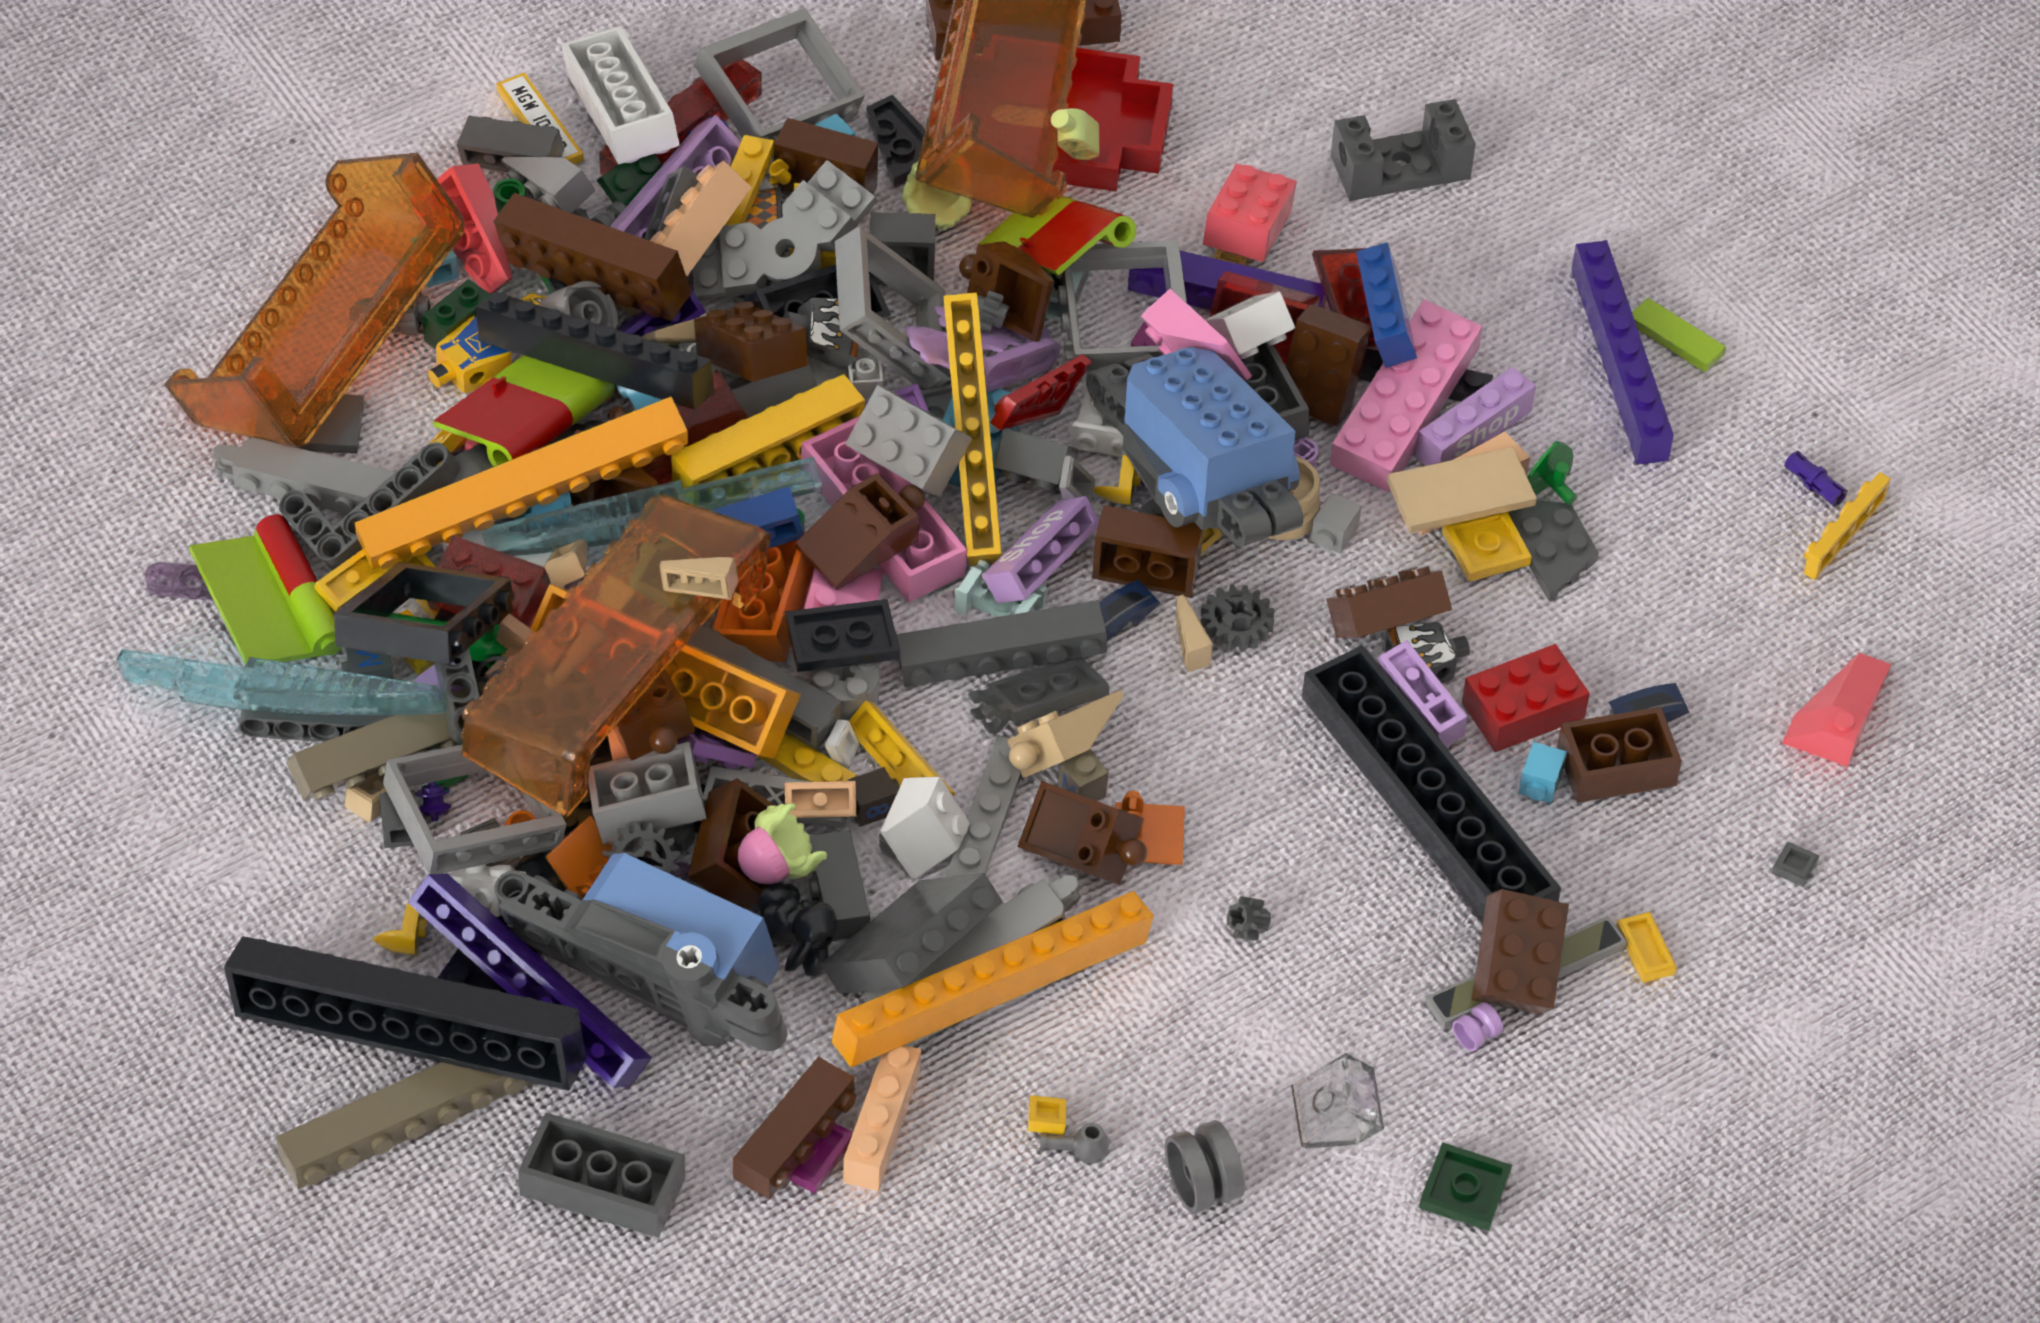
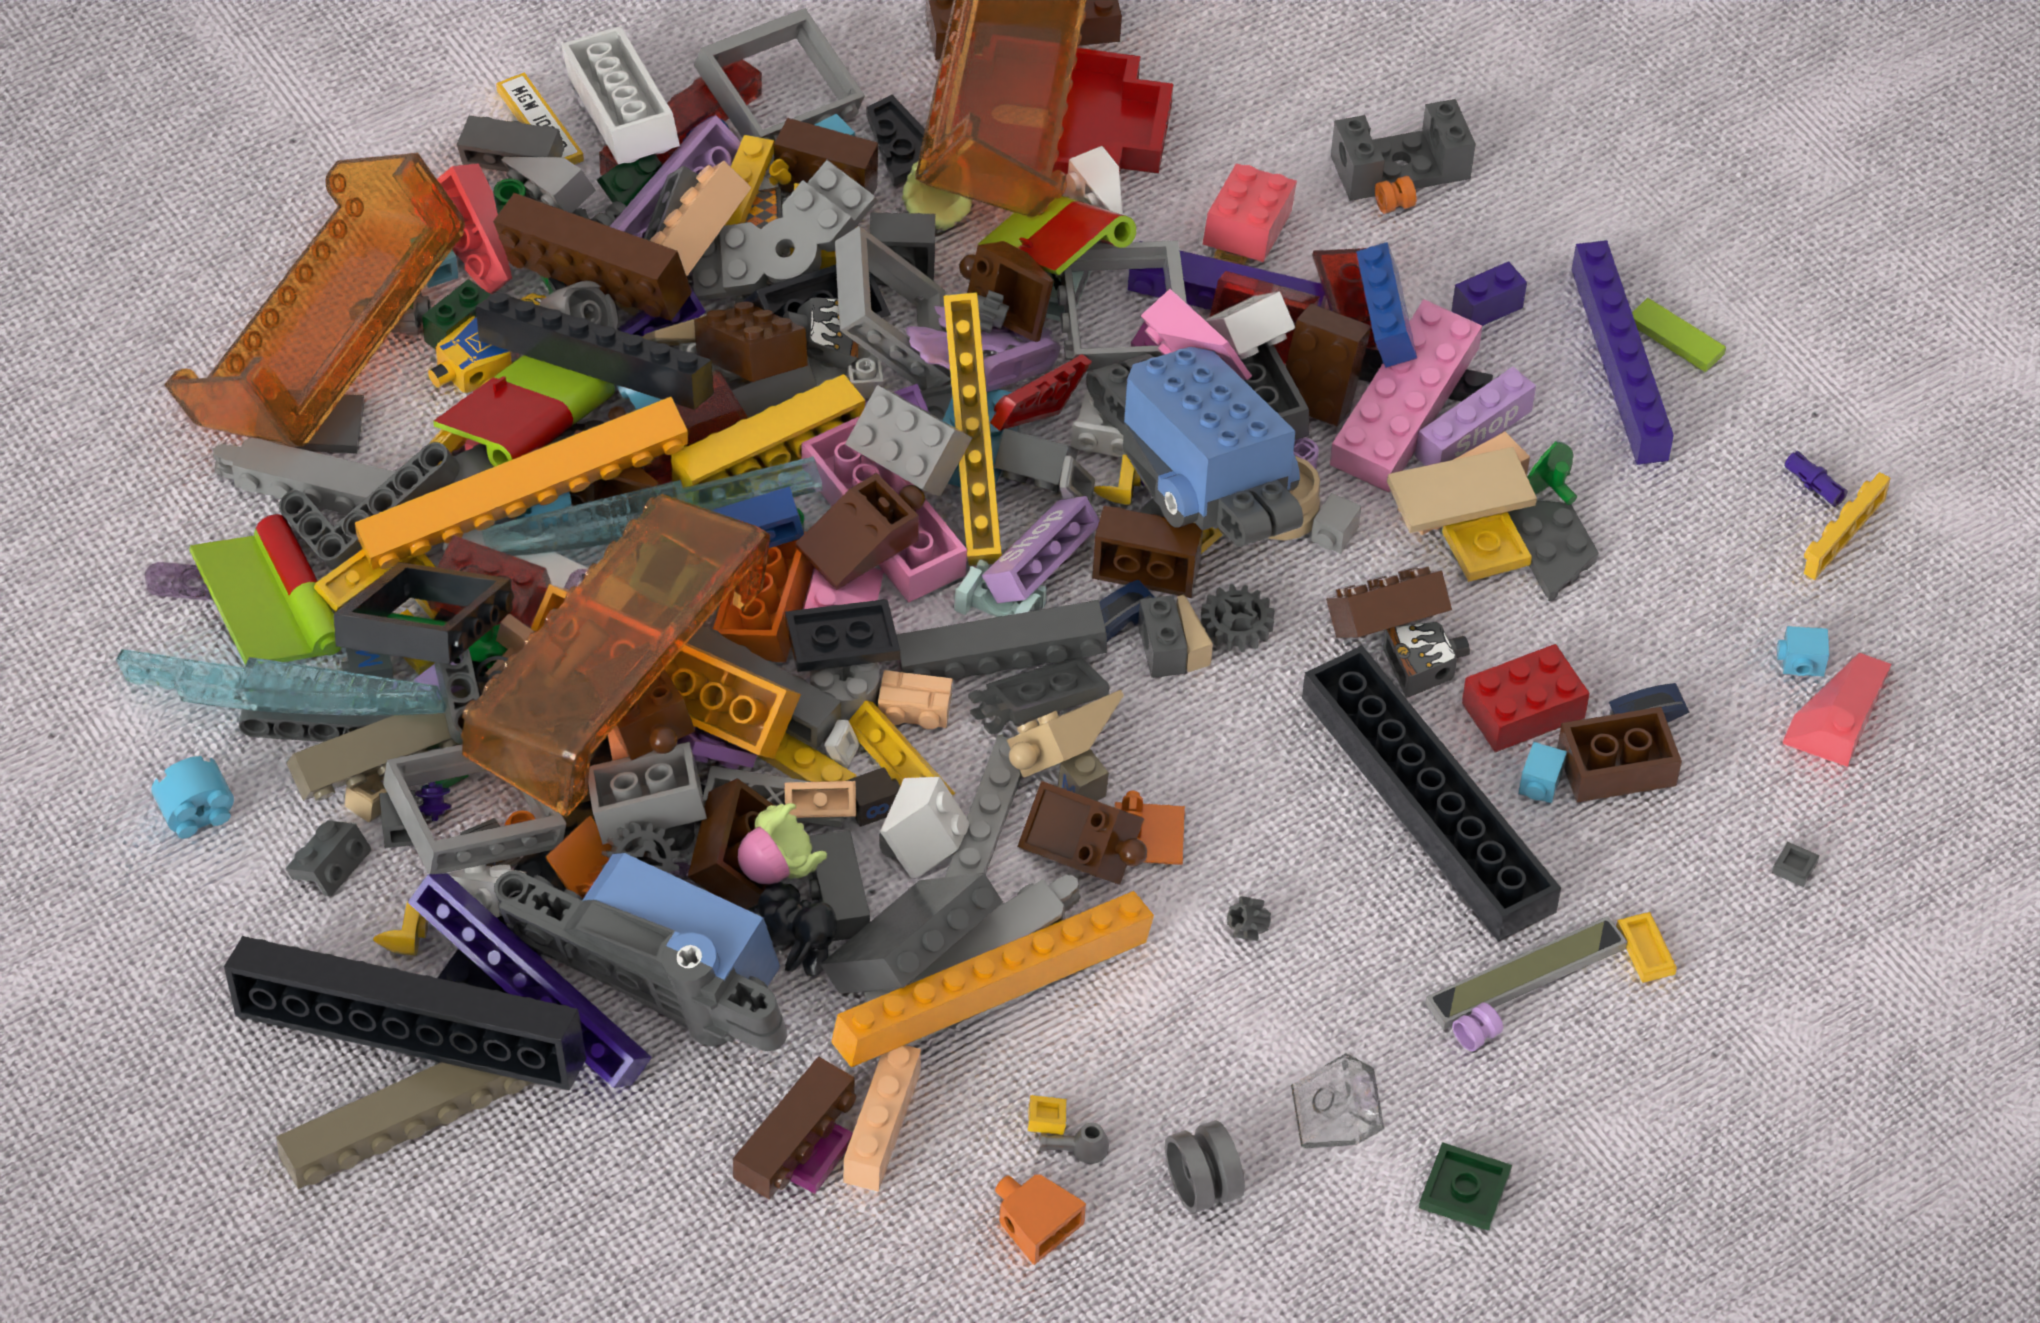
dark grey brick [518,1112,685,1238] -> none
tan slope [544,538,588,587] -> none
tan slope [659,557,738,600] -> none
yellowish green piece [1051,108,1099,160] -> none
lavender slope [1378,640,1467,747] -> none
reddish brown brick [1471,889,1569,1015] -> none
none -> medium azure brick [151,756,234,839]
none -> dark grey bracket [285,820,371,896]
none -> light nougat brick [878,670,953,729]
none -> orange torso [995,1174,1086,1265]
none -> white slope [1065,146,1123,244]
none -> dark grey brick [1138,595,1188,678]
none -> orange wheel [1375,176,1417,214]
none -> dark purple brick [1451,261,1527,326]
none -> medium azure brick [1777,626,1829,676]

